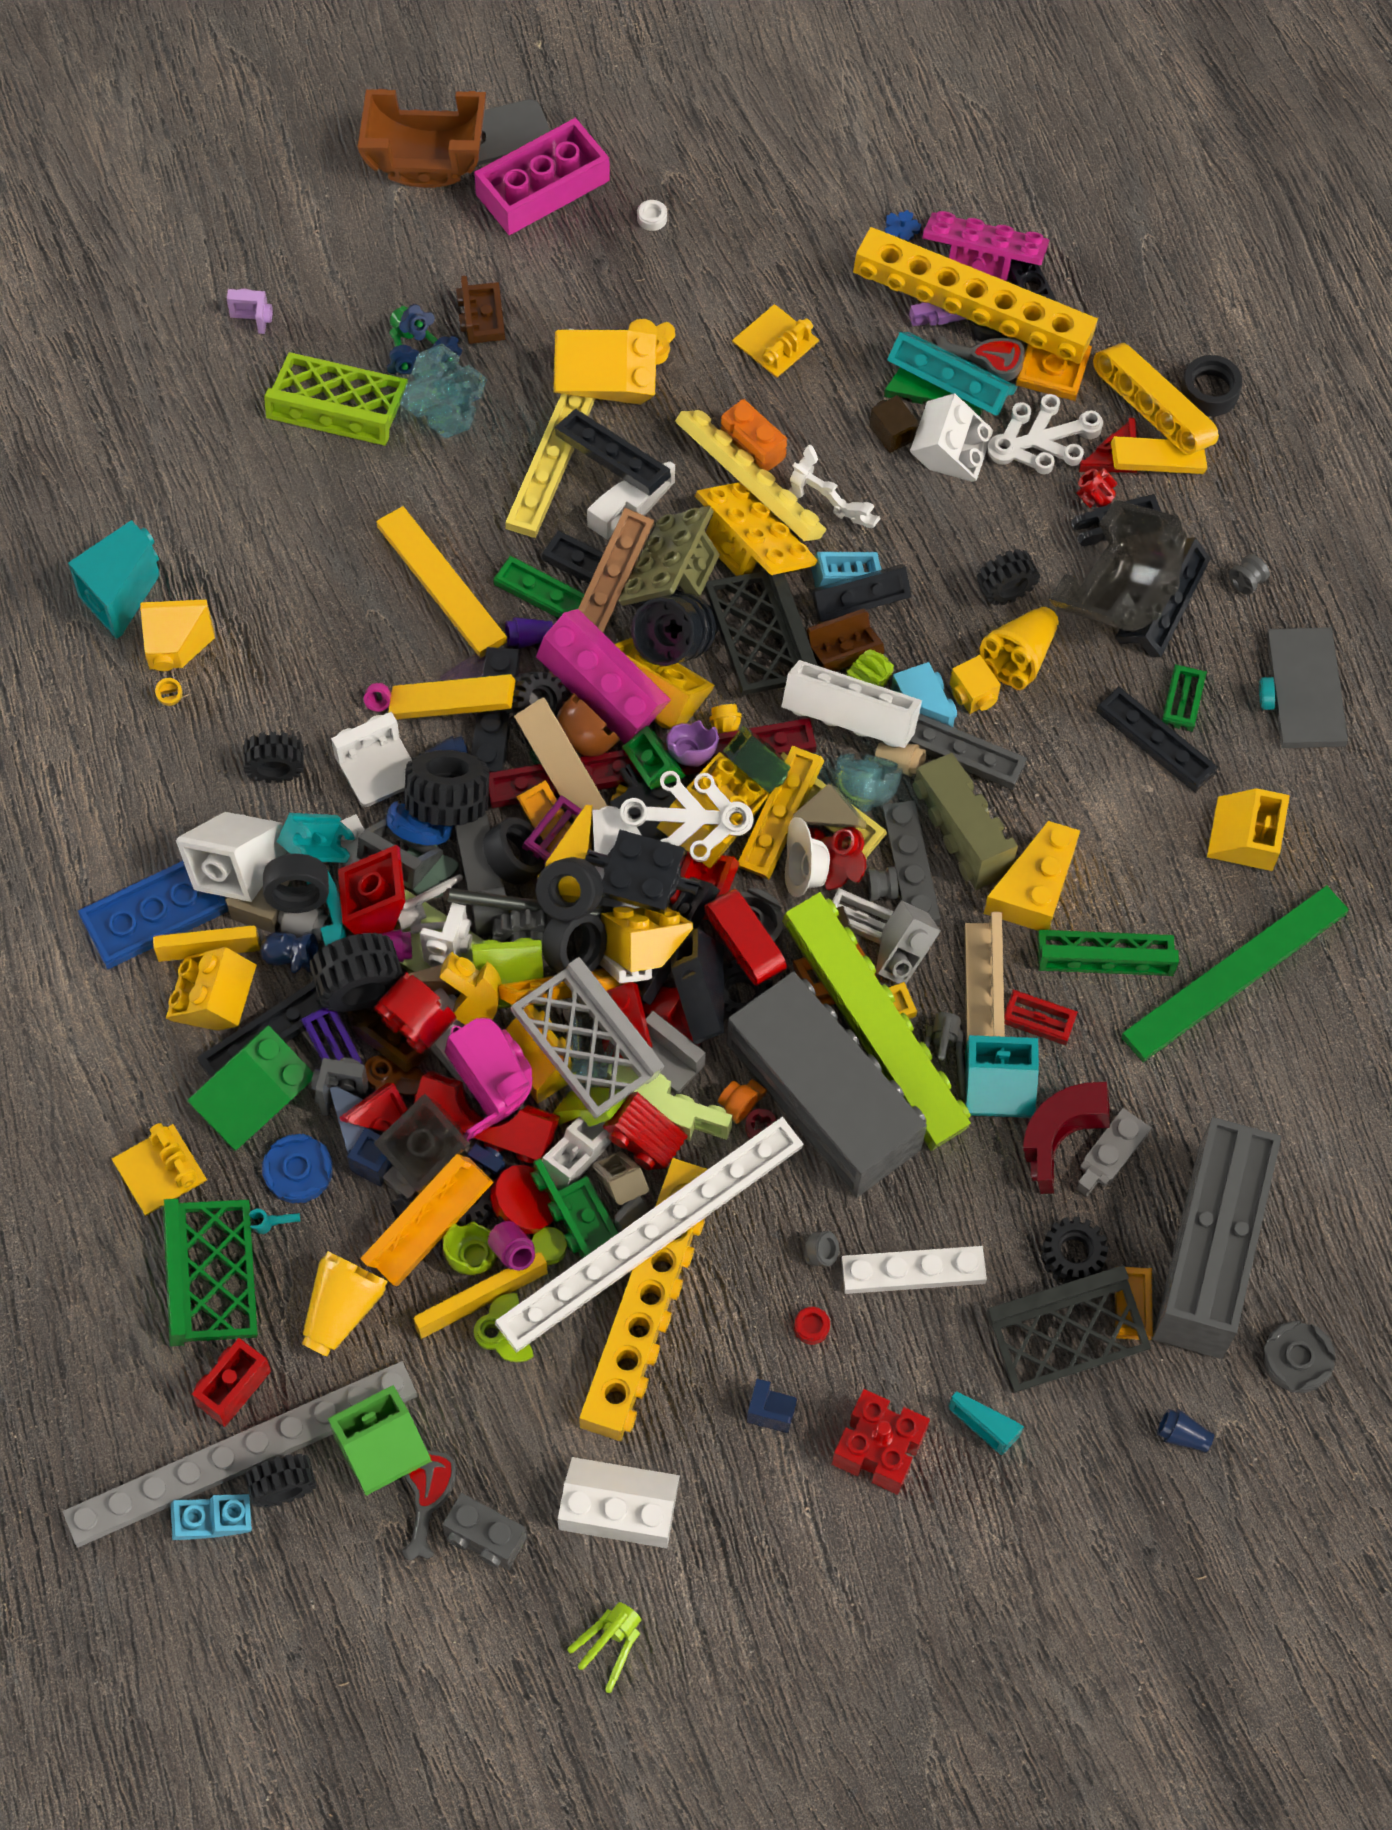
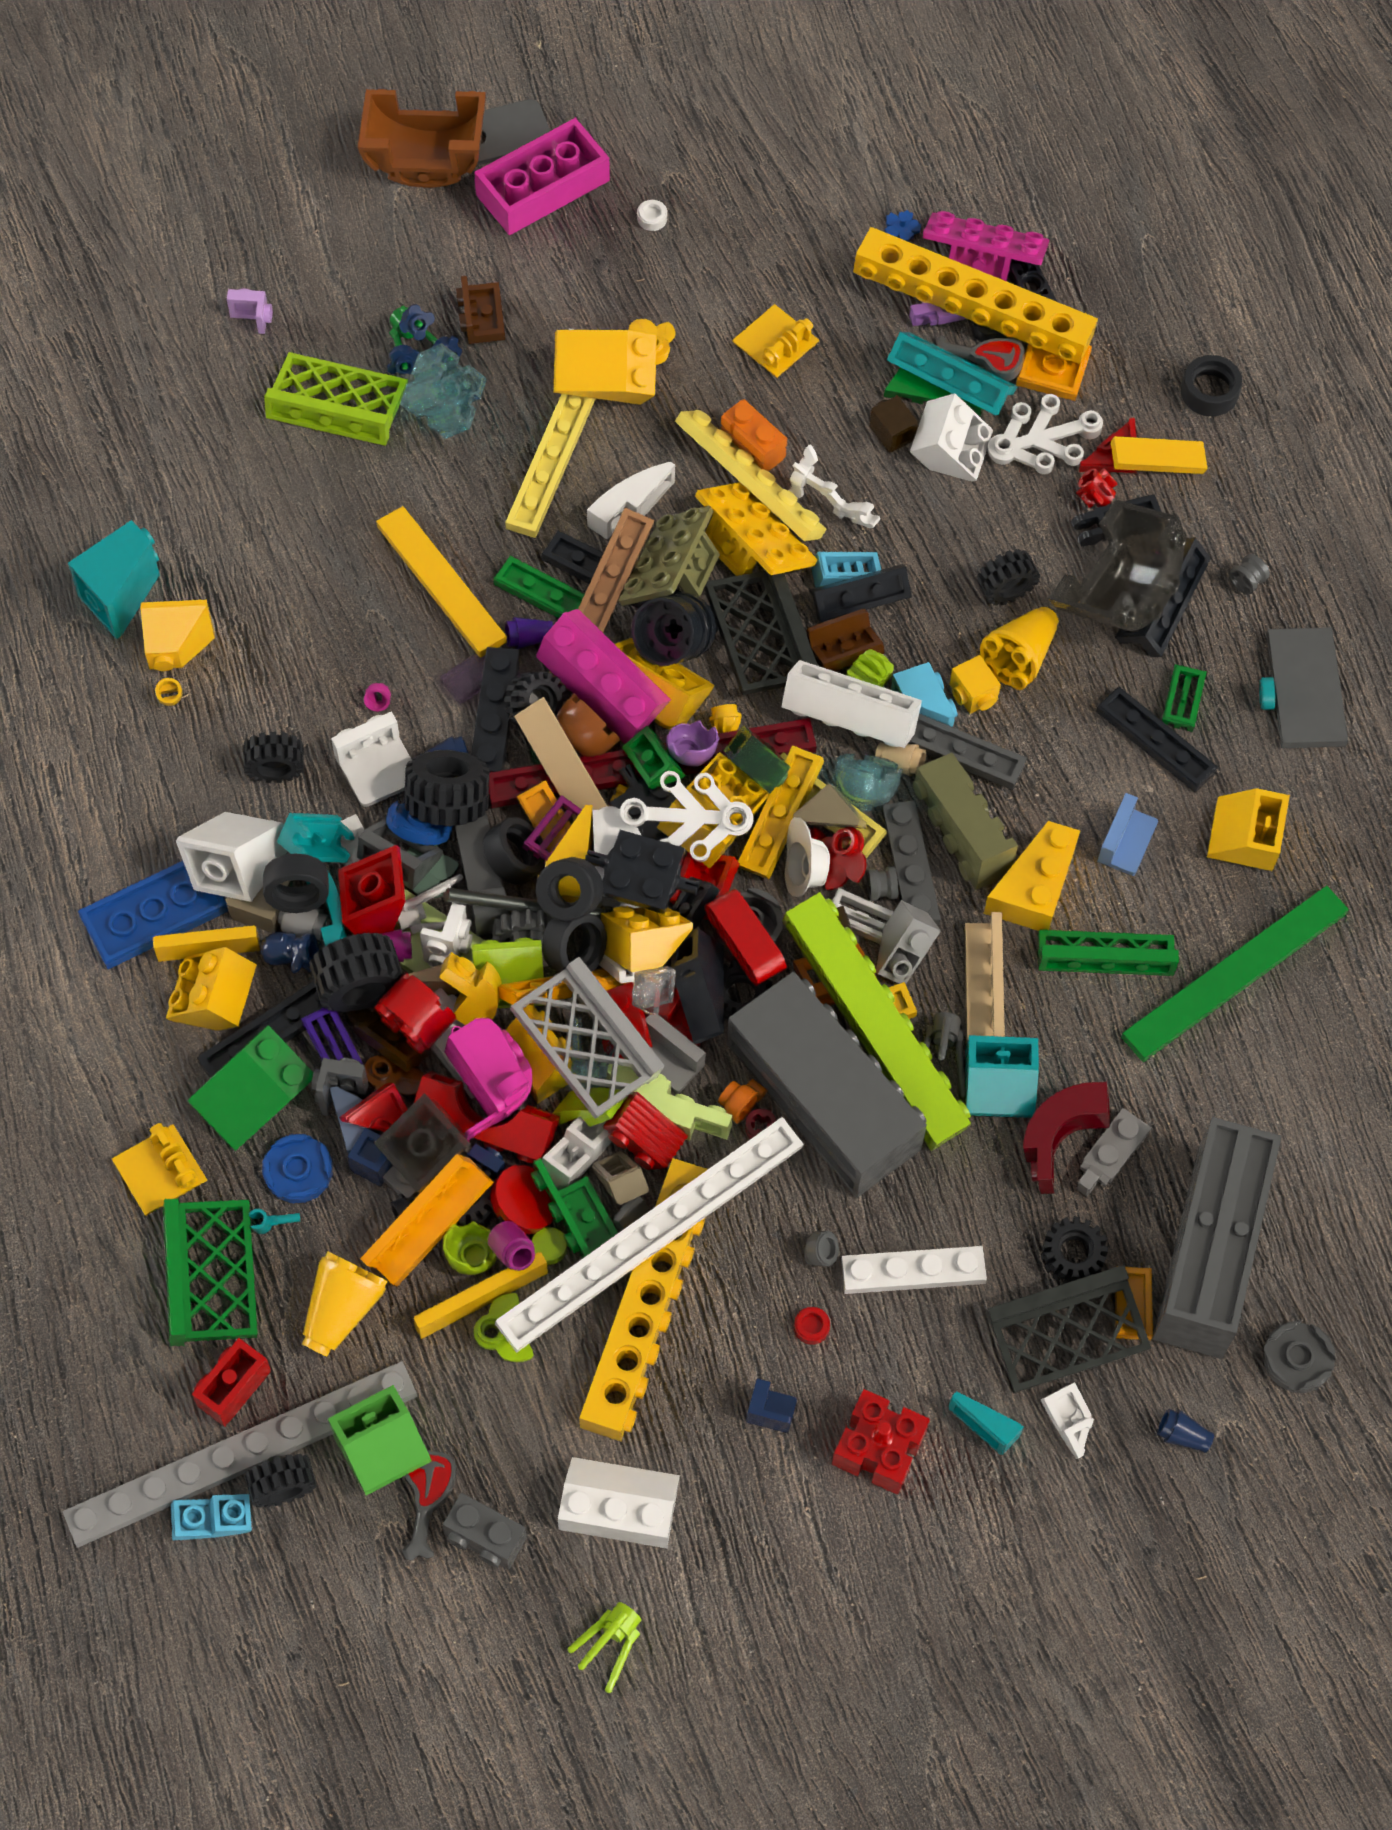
yellow tile [388,674,516,720] -> none
black plate [554,409,671,496] -> none
red tile [1004,989,1078,1046] -> none
yellow beam [1093,343,1219,455] -> none
none -> clear bracket [632,966,676,1015]
none -> white slope [1041,1382,1094,1459]
none -> medium blue panel [1097,793,1158,876]

